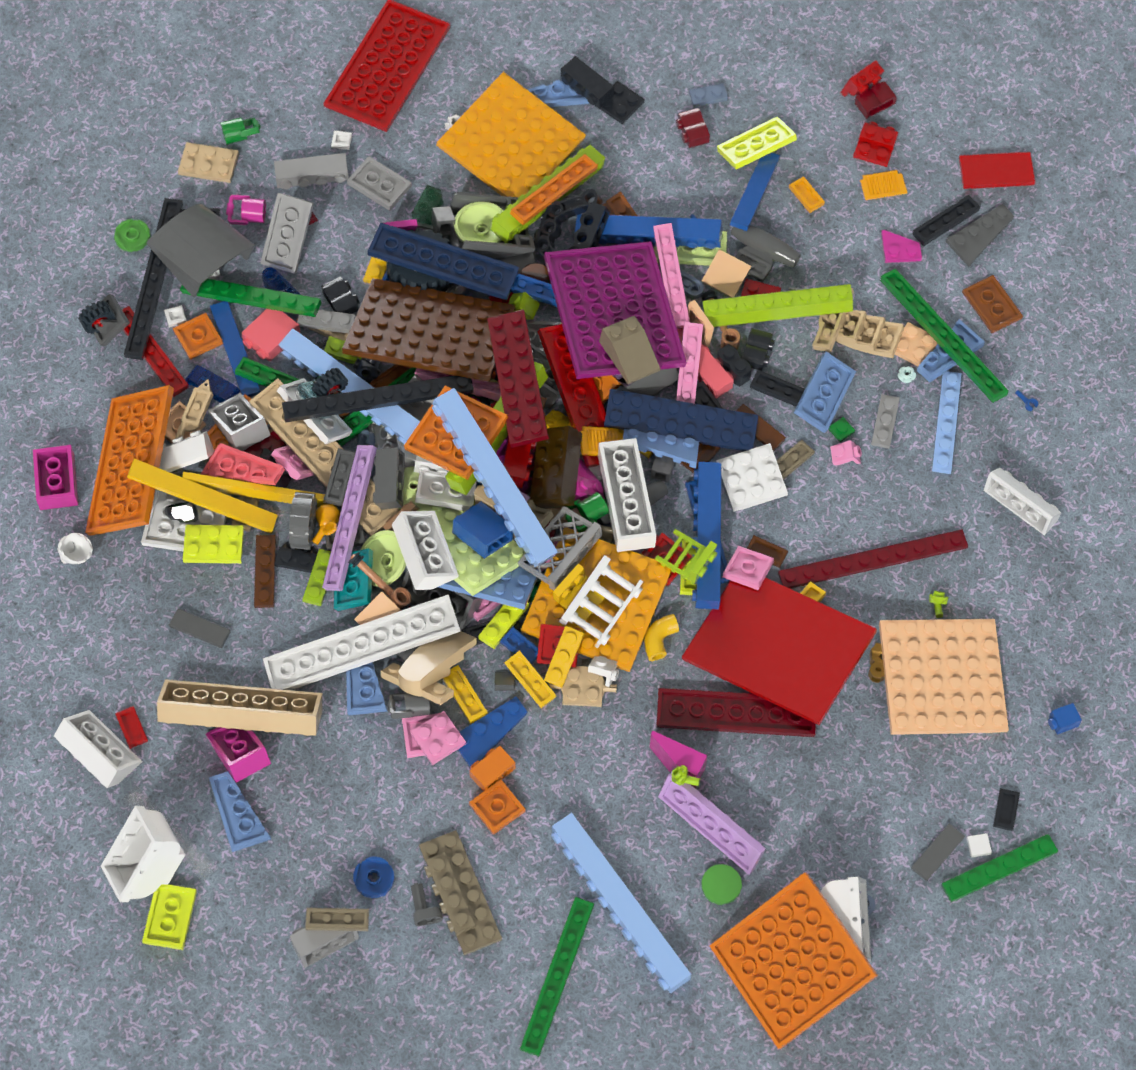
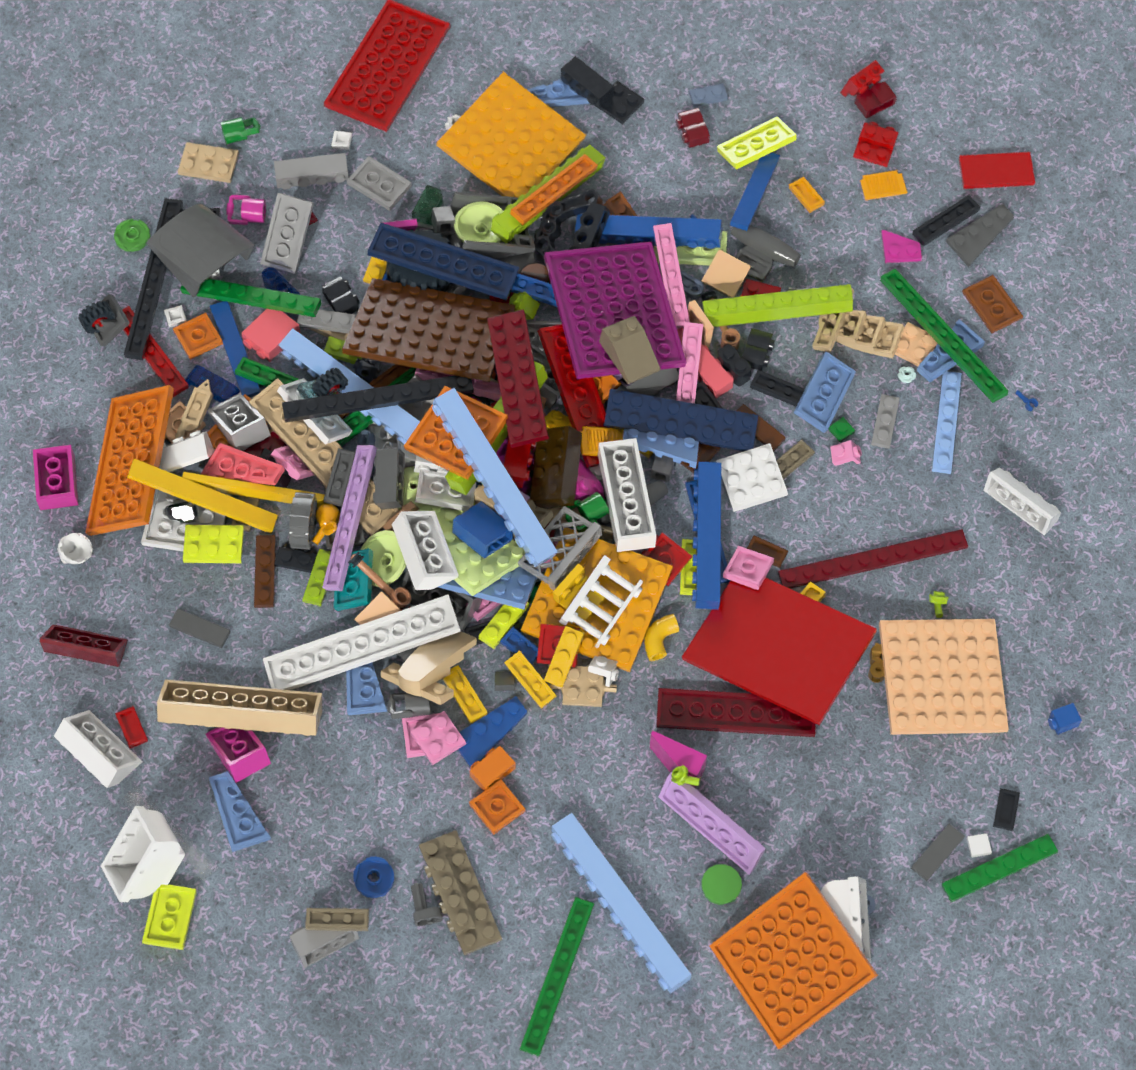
lime plate [655,529,718,585] -> none
none -> dark red slope [39,624,128,667]

